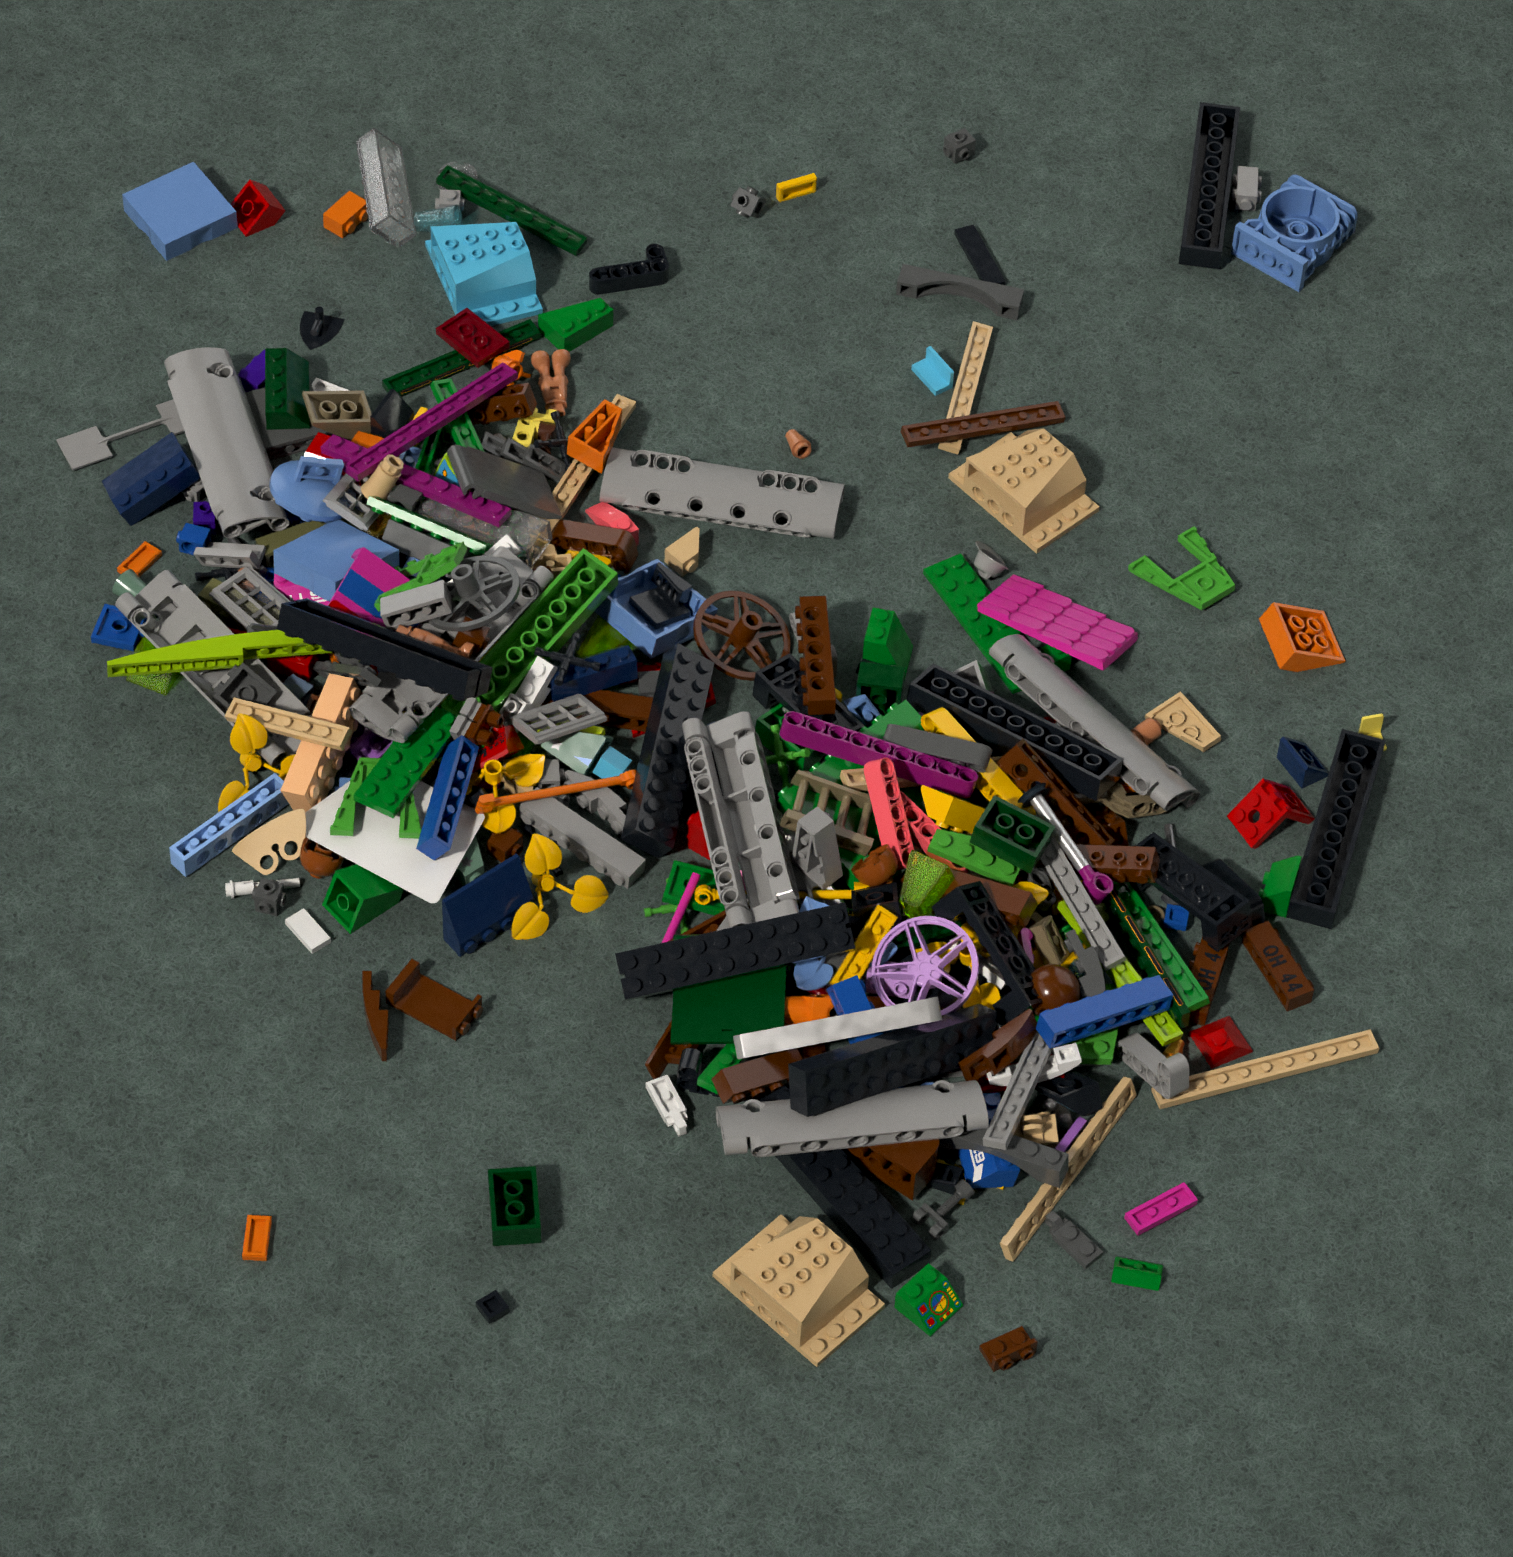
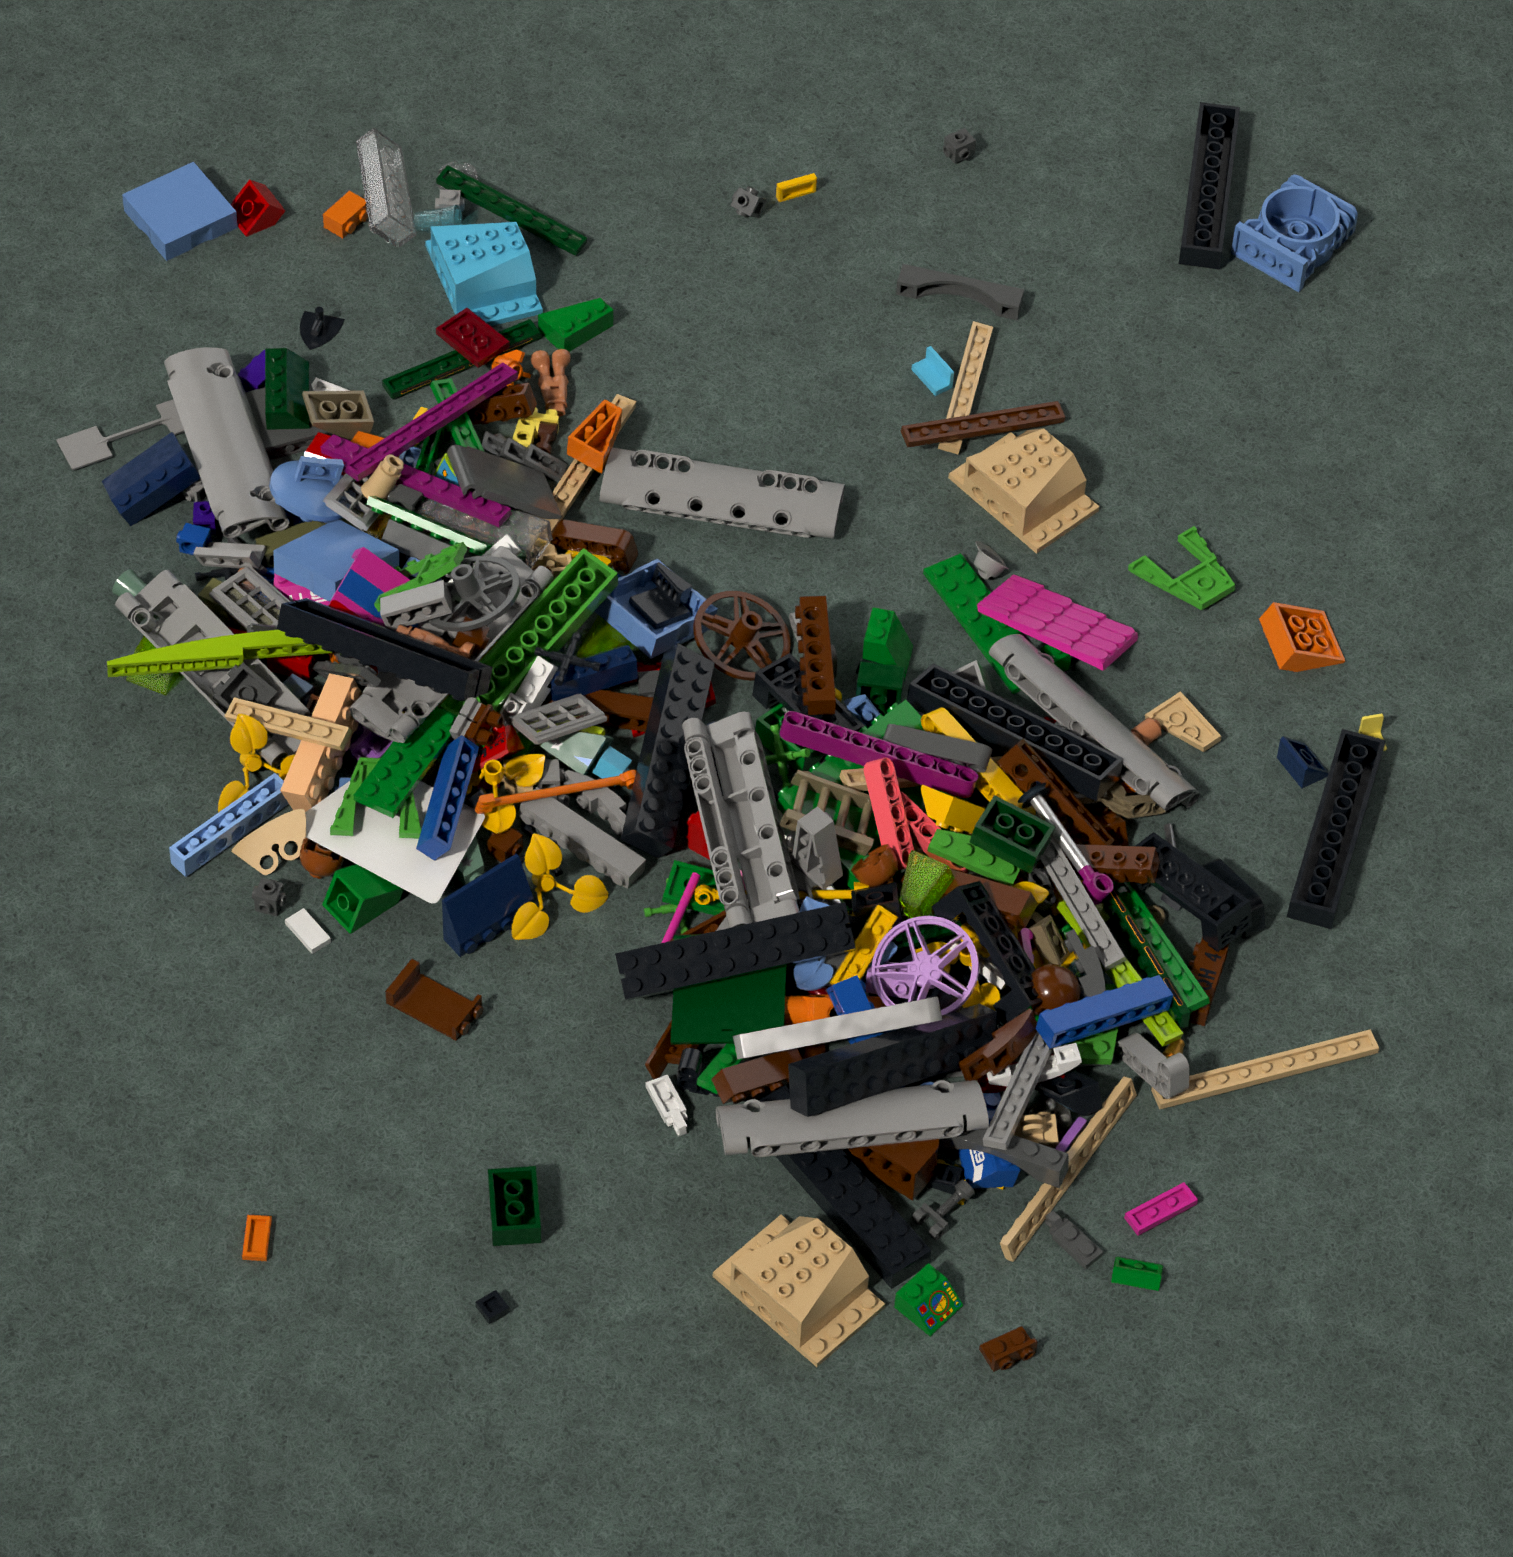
blue plate [91,604,147,651] -> none
orange tile [117,541,162,577] -> none
white pin [225,878,300,899] -> none
reddish brown slope [362,971,389,1061] -> none
black slope [370,389,414,438] -> none
black piece [534,411,571,472] -> none
coral slope [585,502,639,546] -> none
black beam [589,244,669,295] -> none
tan slope [664,527,700,577] -> none
nougat cone [785,429,811,459] -> none
black tile [954,224,1006,285] -> none
blue plate [1163,904,1189,931] -> none
red slope [1189,1016,1253,1069] -> none
red bracket [1227,778,1315,849] -> none
light grey brick [1231,166,1262,211] -> none
reddish brown brick [1242,921,1314,1012] -> none
green slope [1258,855,1302,918] -> none

